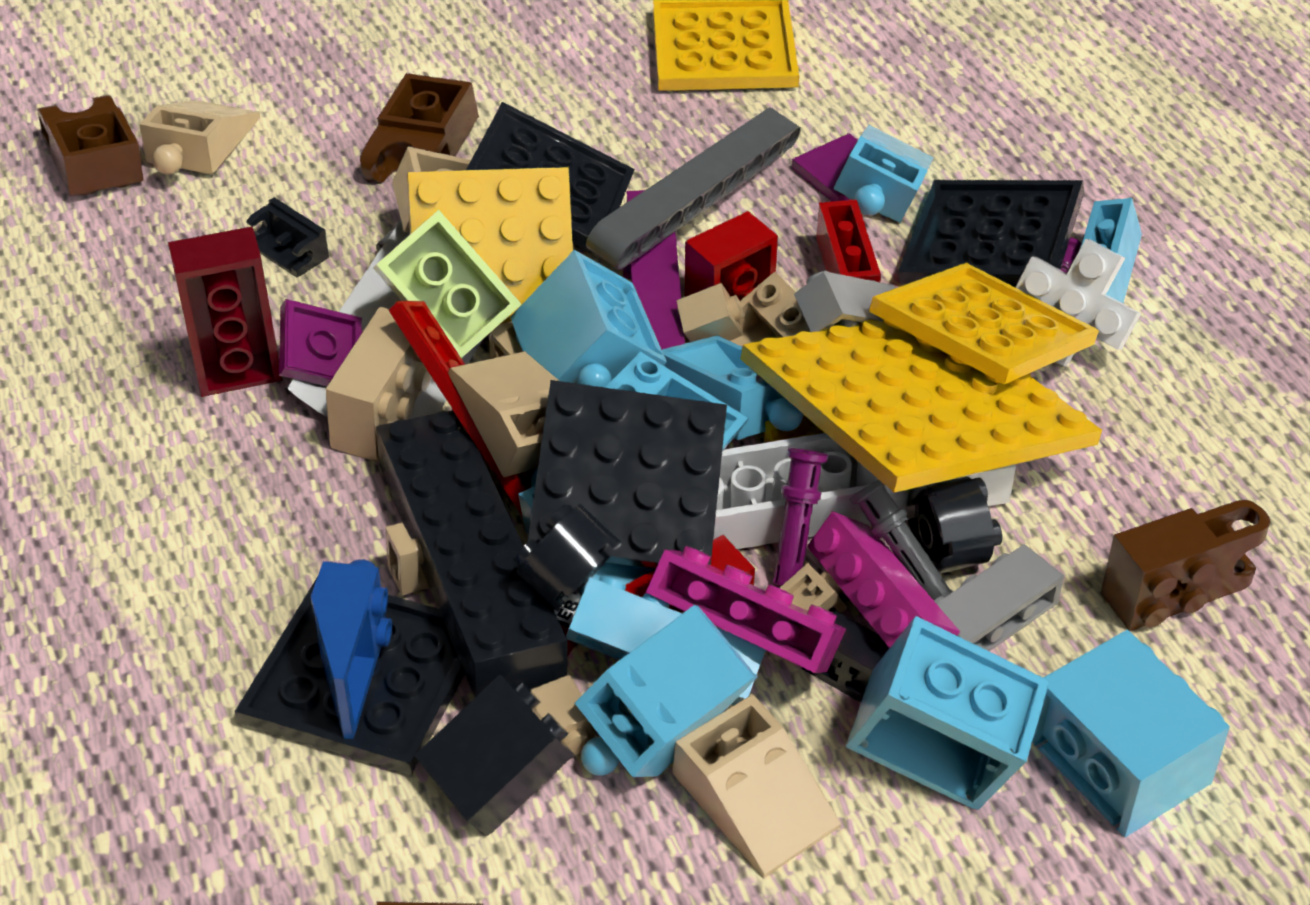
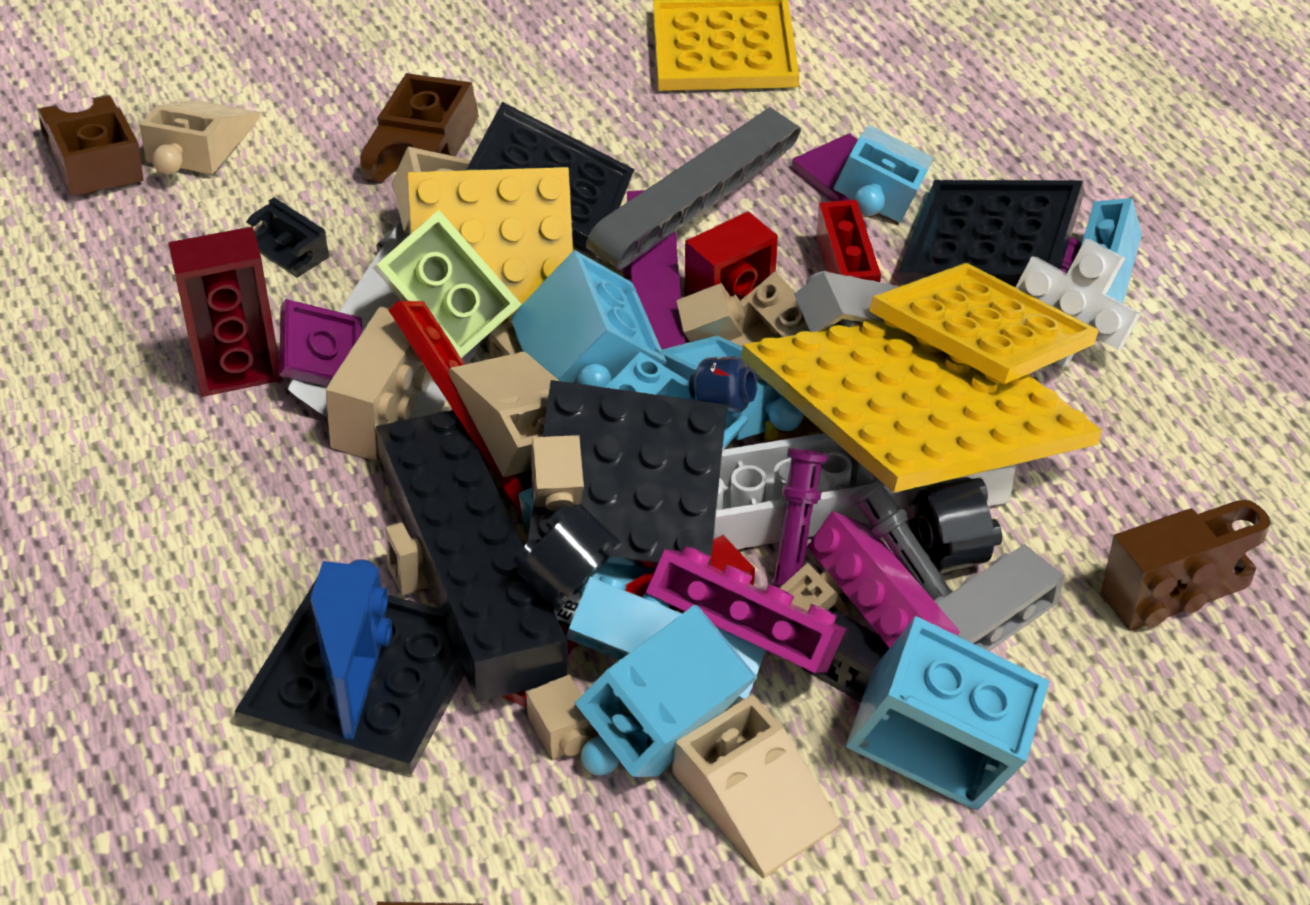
black brick [414,674,575,836] -> none
medium azure container [1032,629,1230,838] -> none
none -> tan brick [531,435,584,511]
none -> dark blue head [689,356,757,414]

